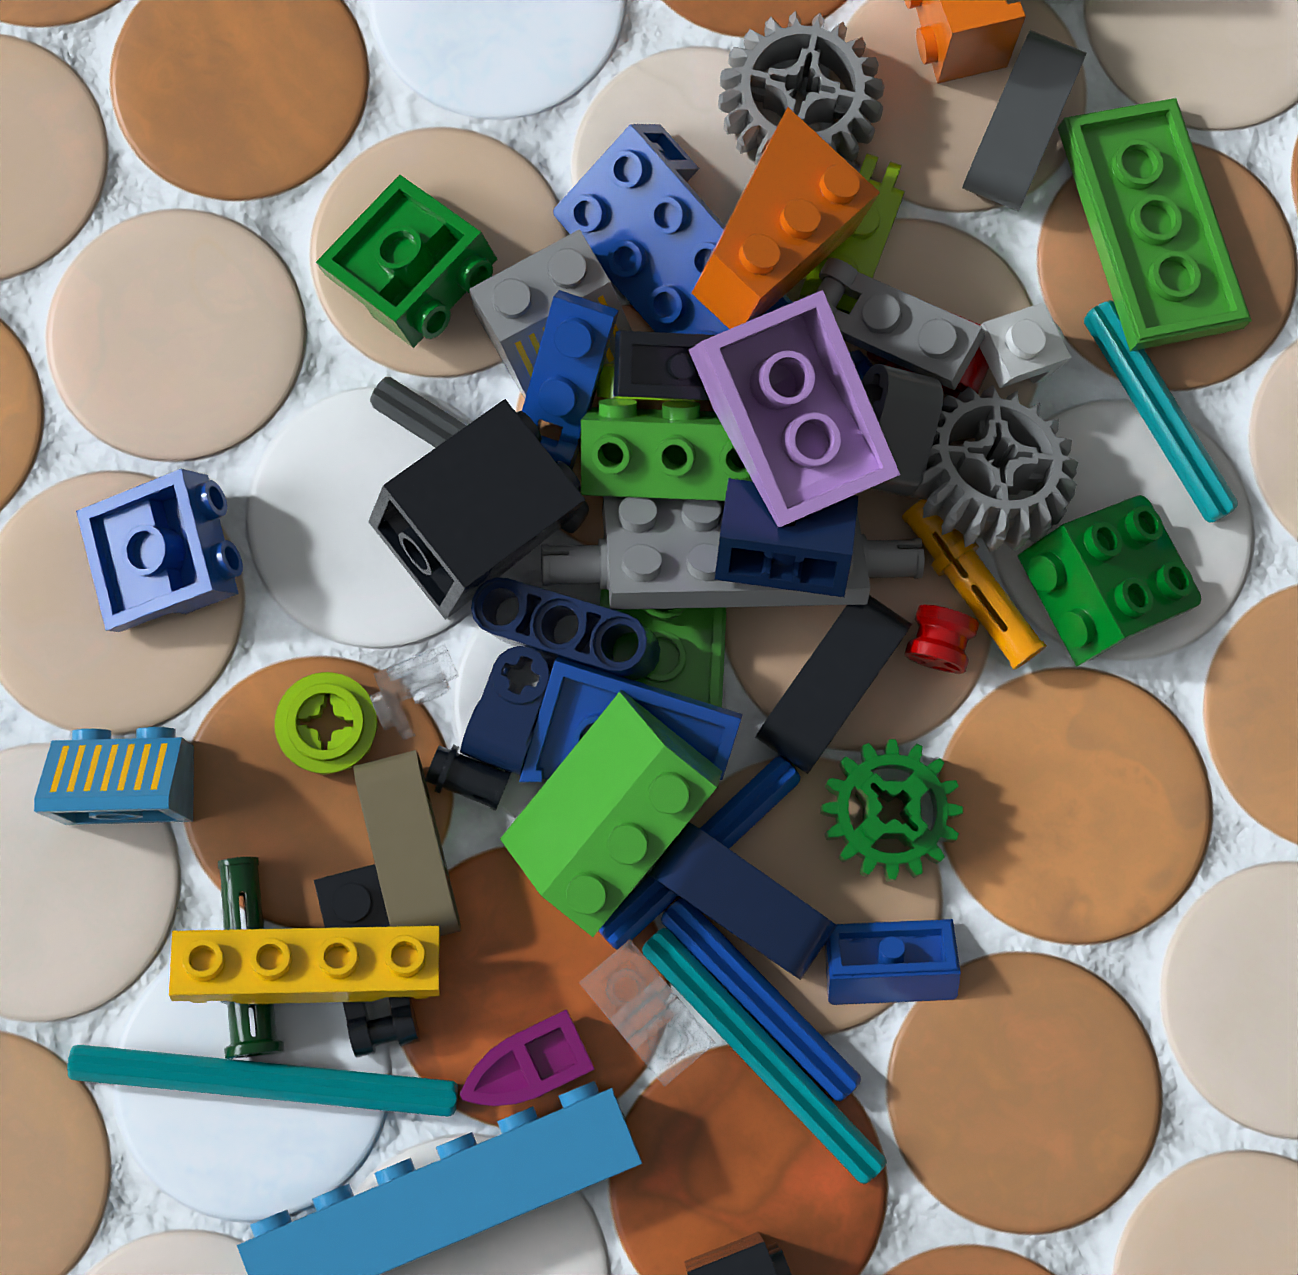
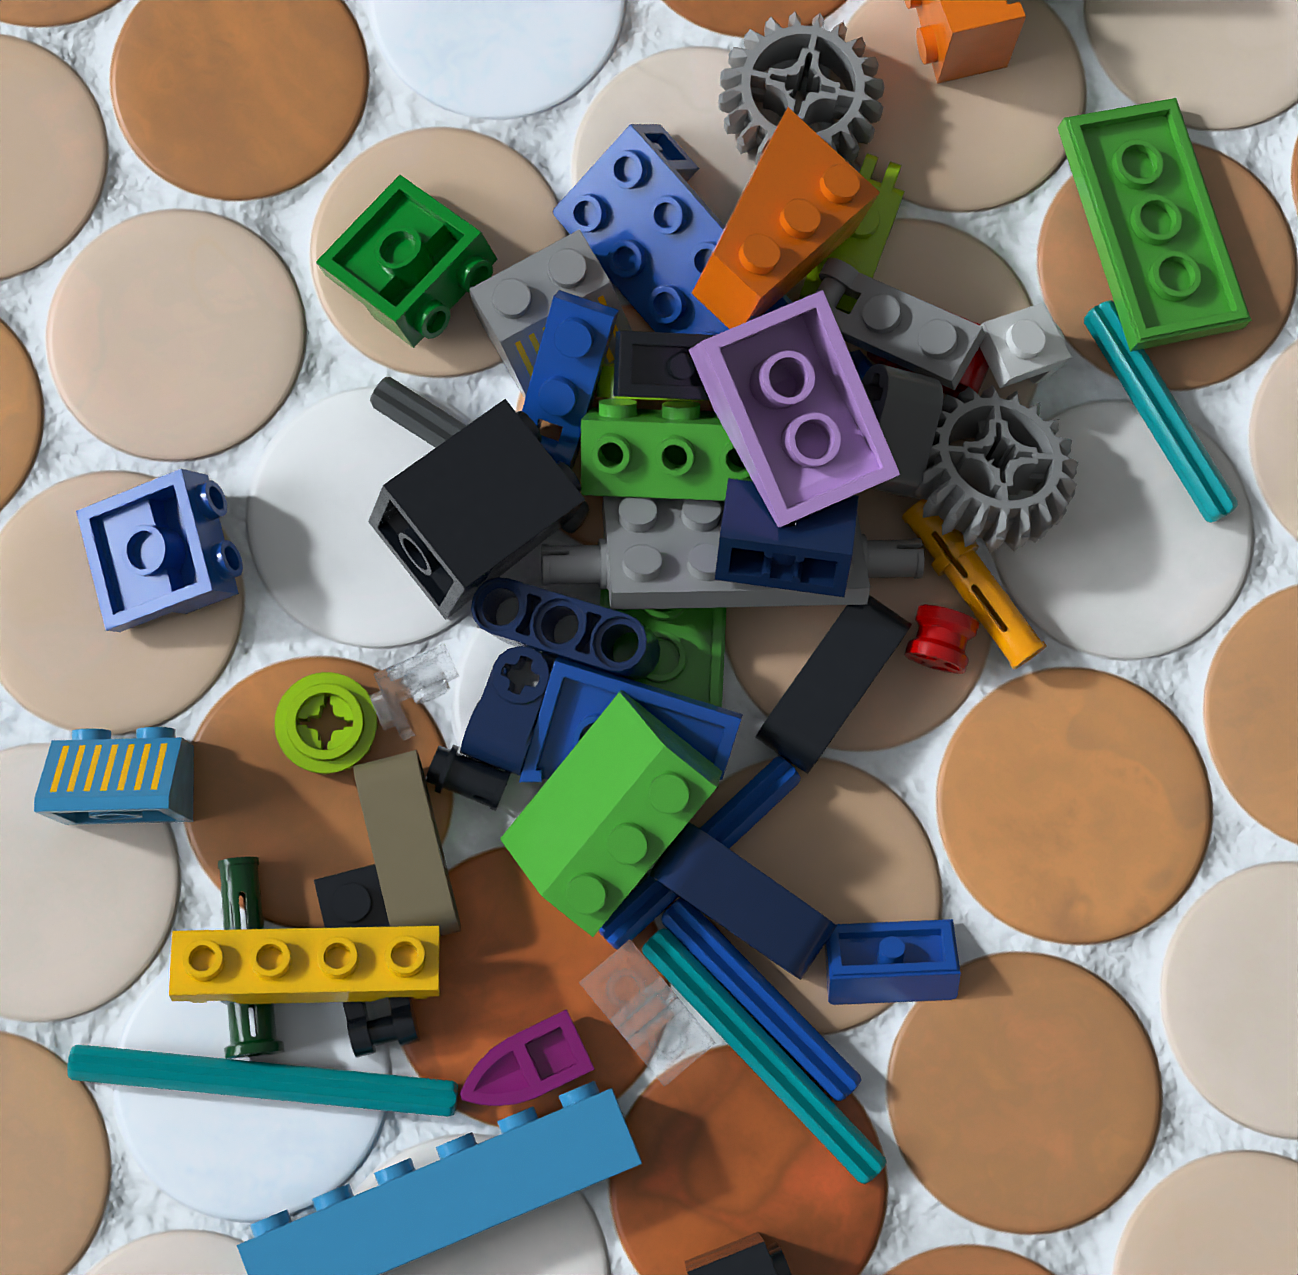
green gear [820,739,963,882] -> none
dark grey beam [962,30,1087,212] -> none
green bracket [1017,495,1201,667] -> none

